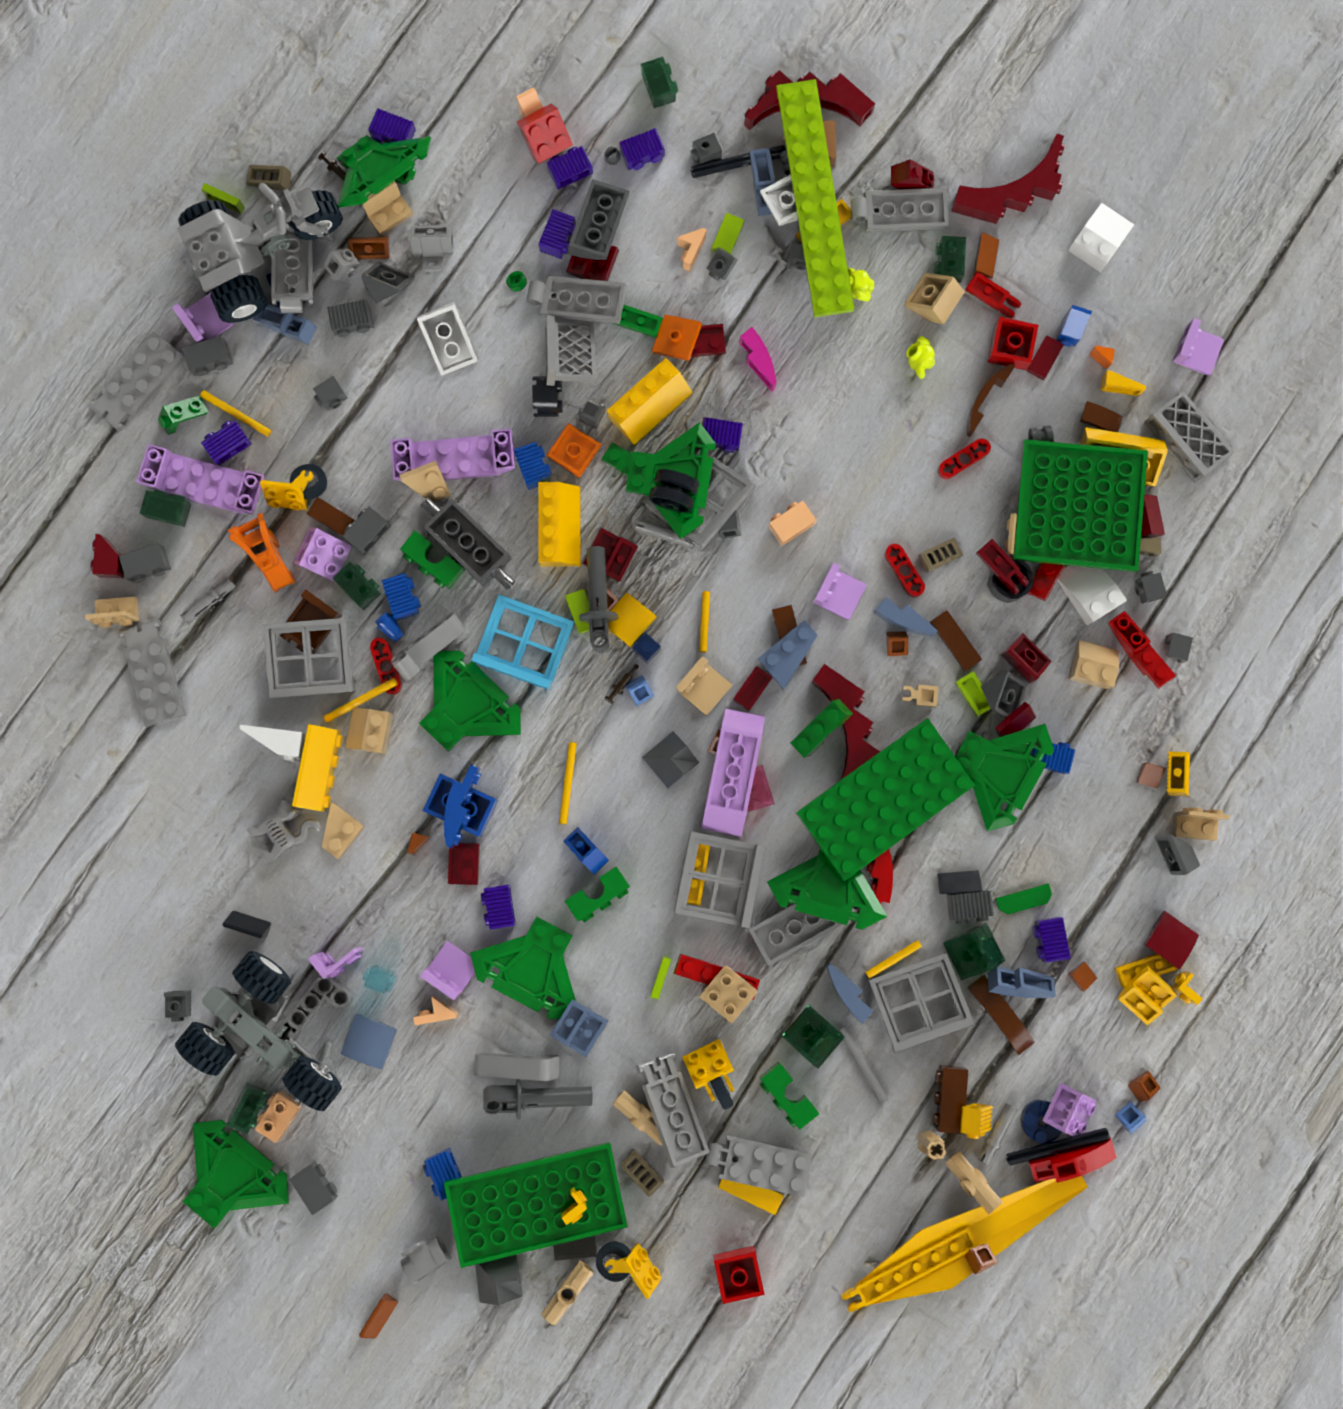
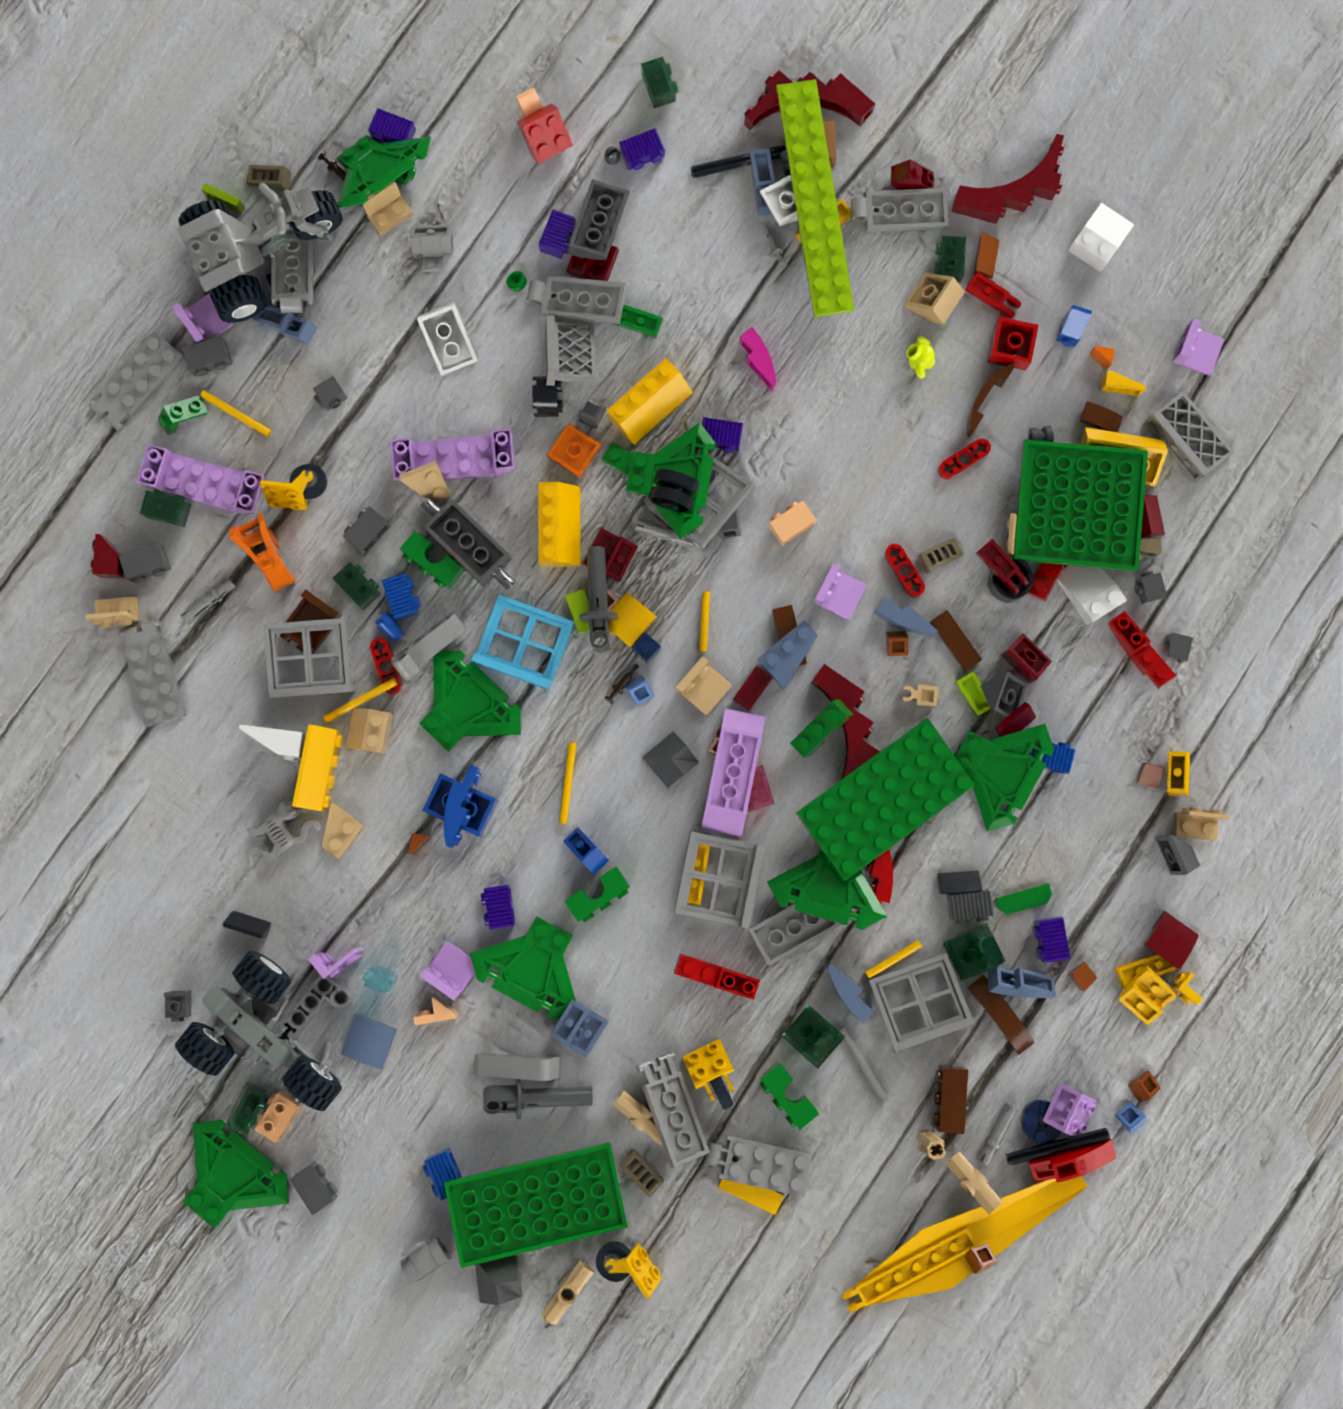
dark purple brick [201,420,252,466] -> none
lavender bracket [292,527,351,582] -> none
reddish brown slope [307,497,355,536] -> none
light grey brick [323,248,360,280] -> none
dark grey brick [327,299,374,337] -> none
dark orange slope [348,236,390,259] -> none
dark orange slope [359,1293,398,1339] -> none
dark grey slope [361,261,415,303] -> none
dark red plate [448,843,480,885] -> none
blue brick [513,441,552,490] -> none
dark purple brick [547,146,593,190] -> none
clear smoke tile [553,1235,597,1261] -> none
yellow bracket [561,1187,587,1225] -> none
lime tile [650,956,671,1000] -> none
orange plate [652,314,702,361] -> none
light nougat slope [677,228,707,272] -> none
dark grey brick [690,133,722,165] -> none
dark red plate [691,324,726,357] -> none
tan bracket [699,965,757,1024] -> none
dark grey brick [706,247,738,281] -> none
lime tile [711,213,745,254] -> none
red brick [713,1246,765,1304] -> none
dark grey brick [786,242,806,270] -> none
neon yellow piece [848,267,874,302] -> none
yellow brick [960,1103,993,1139] -> none
dark red tile [1026,335,1064,381] -> none
tan slope [1068,640,1119,690] -> none

